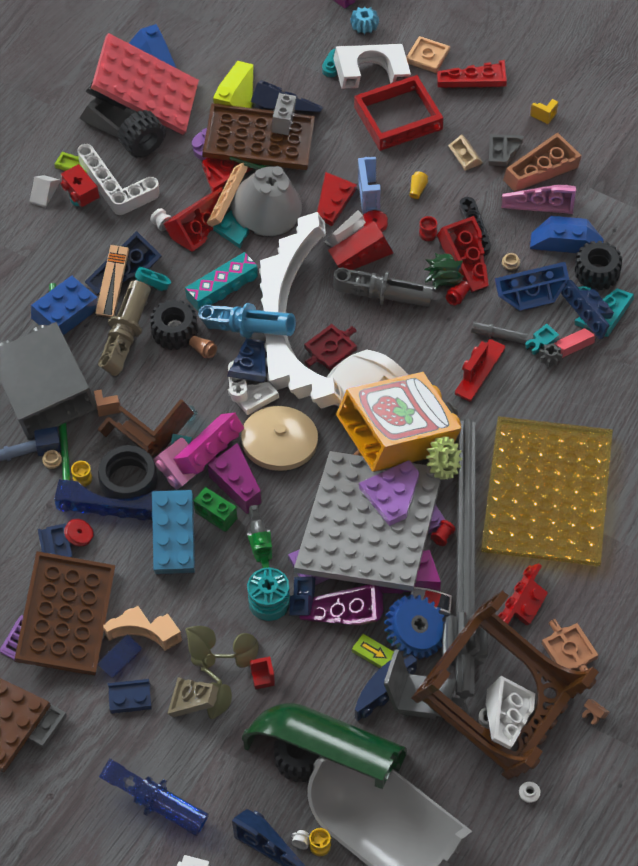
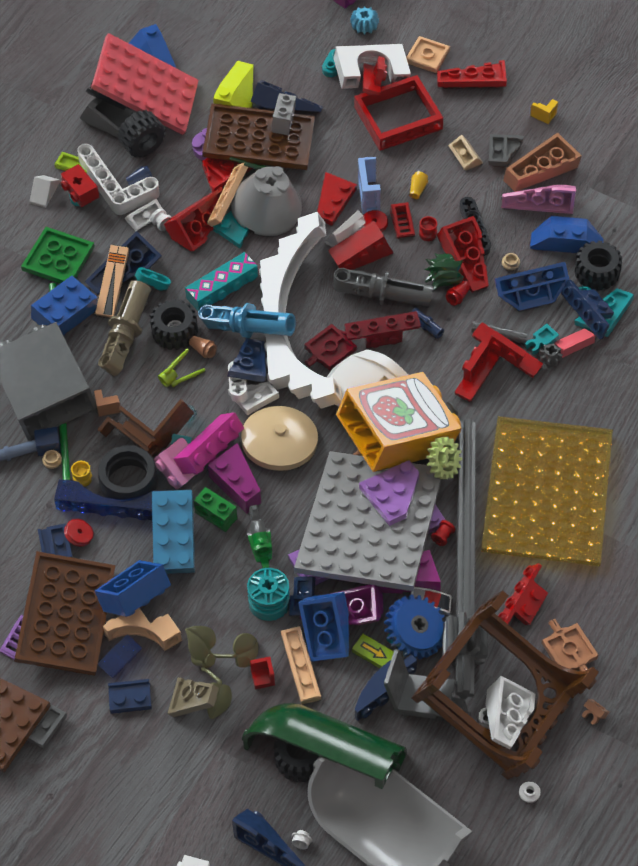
clear blue piece [99,758,209,836] -> none
yellow wheel [309,828,331,856] -> none
none -> green plate [21,227,95,284]
none -> blue brick [95,560,171,617]
none -> white slope [125,199,163,231]
none -> dark blue cone [126,166,153,186]
none -> lime plant [158,349,206,388]
none -> light nougat tile [281,626,321,705]
none -> blue slope [298,592,349,661]
none -> dark red bracket [344,311,421,348]
none -> red bracket [363,56,387,96]
none -> red slope [390,202,415,238]
none -> dark blue pin [412,308,444,339]
none -> red bracket [472,322,543,378]

